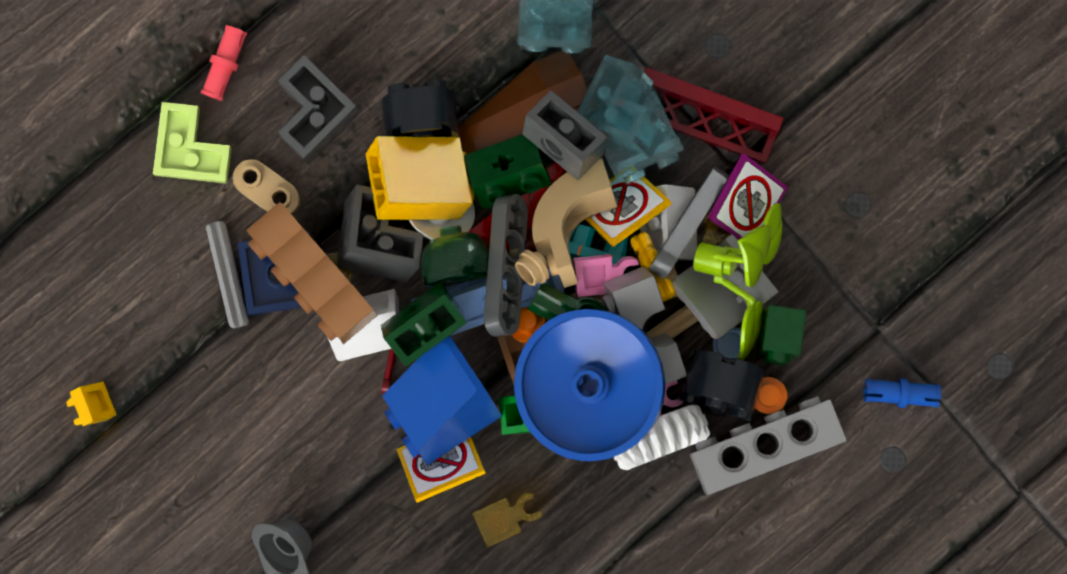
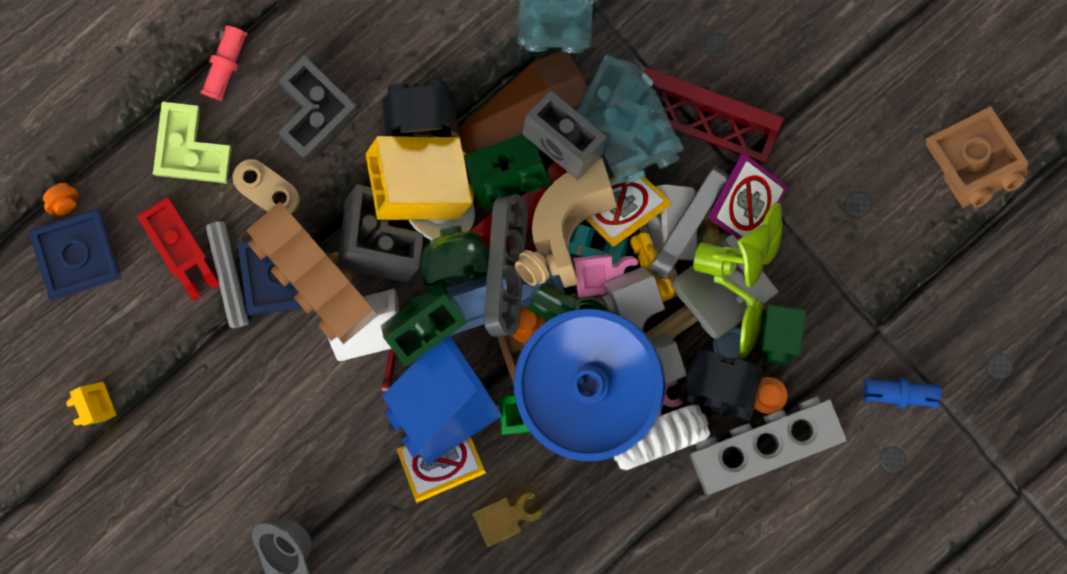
none -> dark blue plate [28,208,122,301]
none -> orange plate [43,183,79,216]
none -> red hinge [137,197,219,301]
none -> medium nougat plate [926,106,1028,208]

